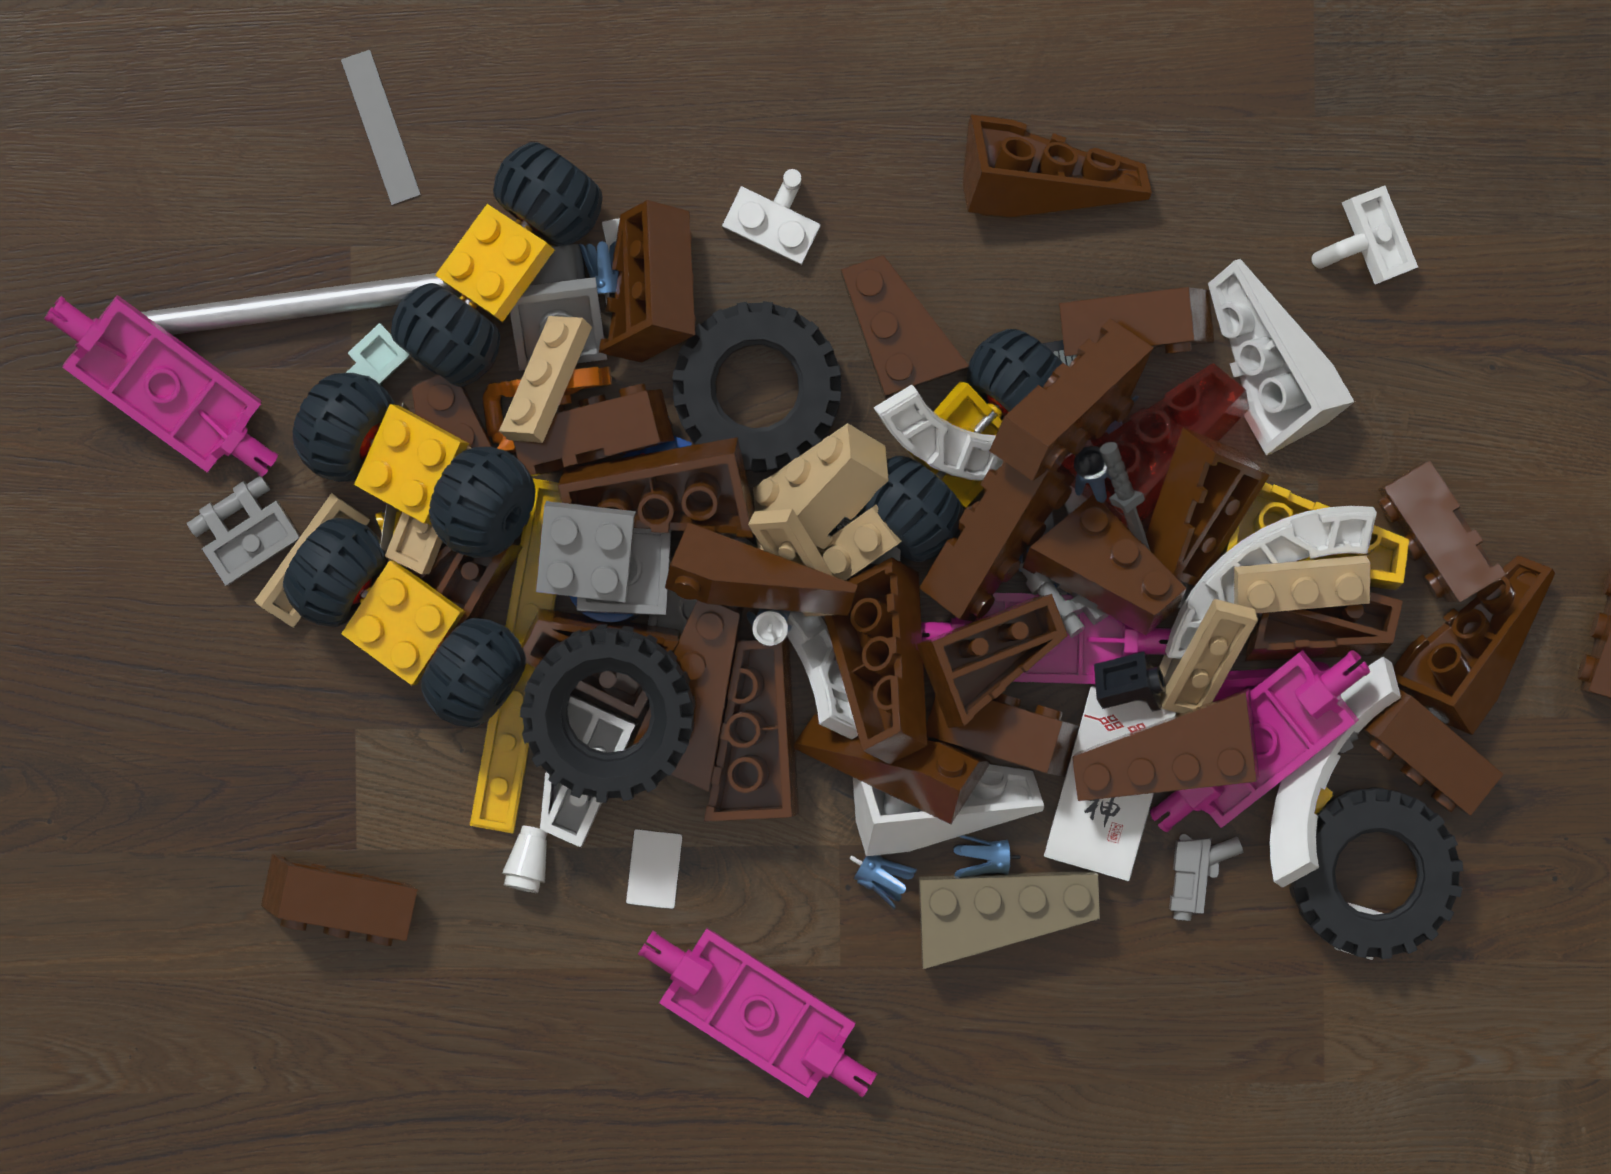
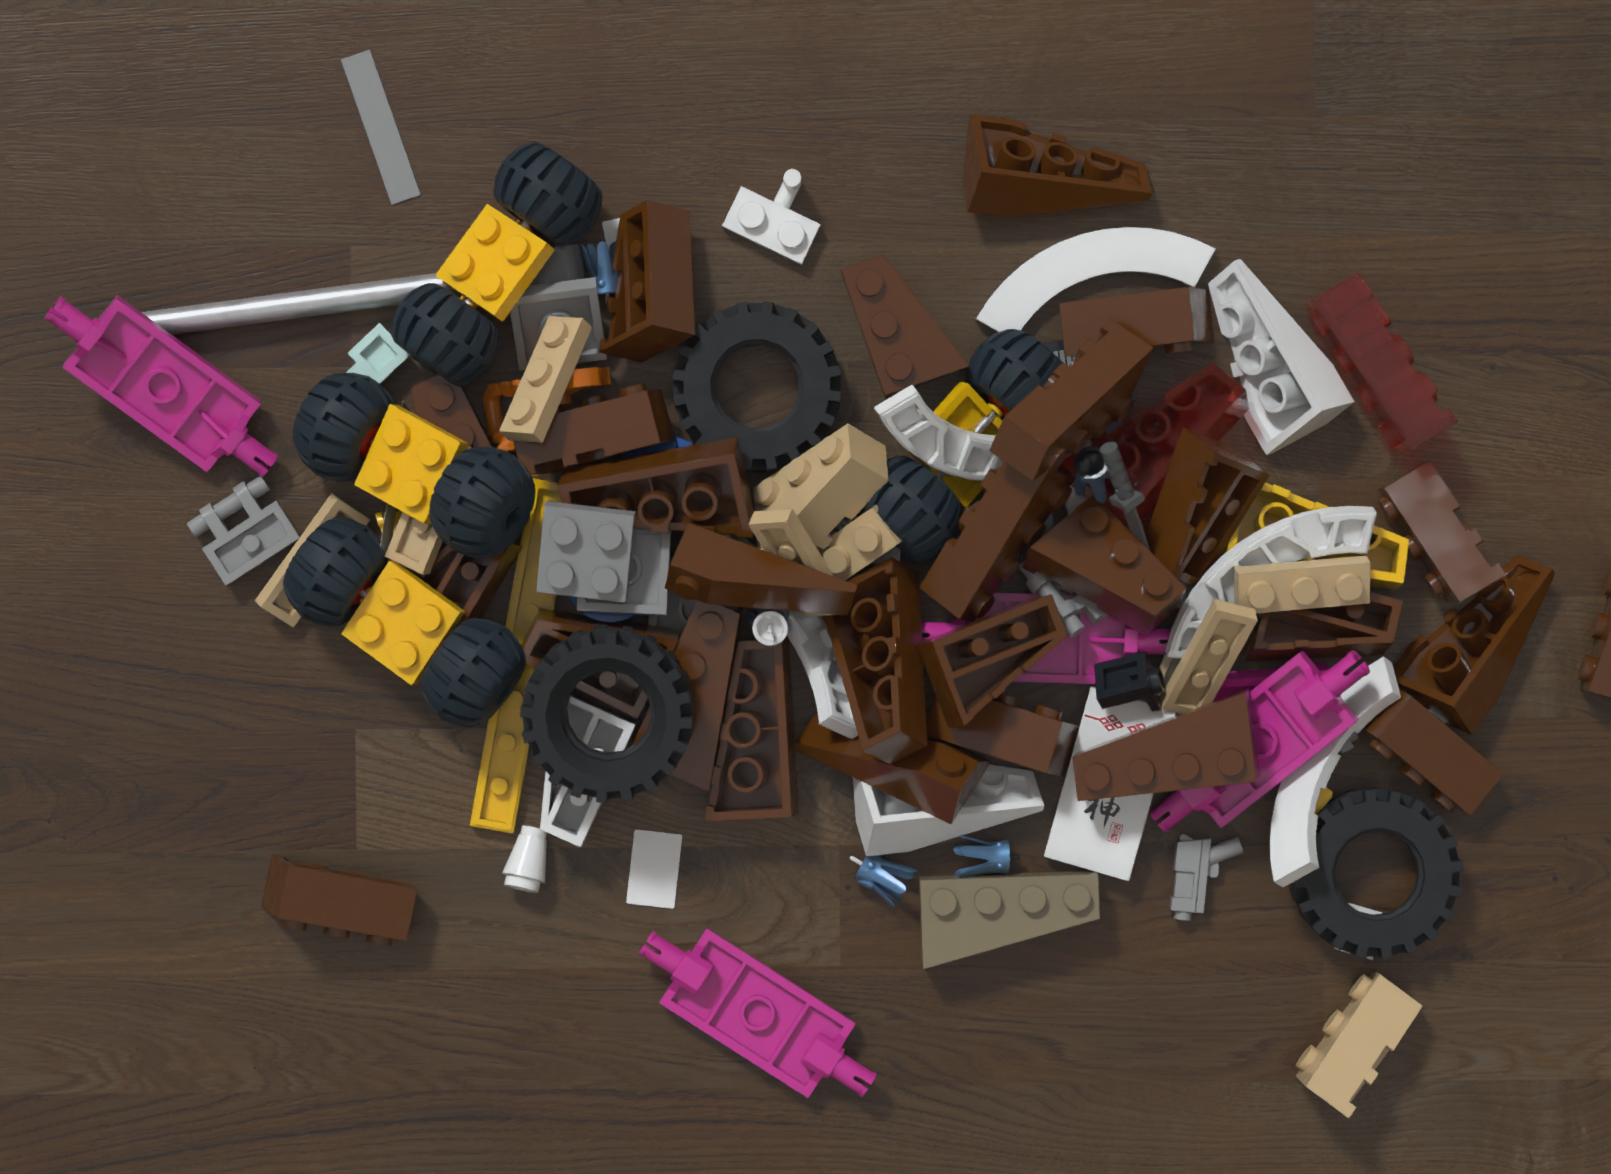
white plate [1312,186,1418,285] -> none
none -> white tile [976,227,1215,332]
none -> tan wedge [1296,970,1422,1118]
none -> clear red wedge [1307,272,1458,453]

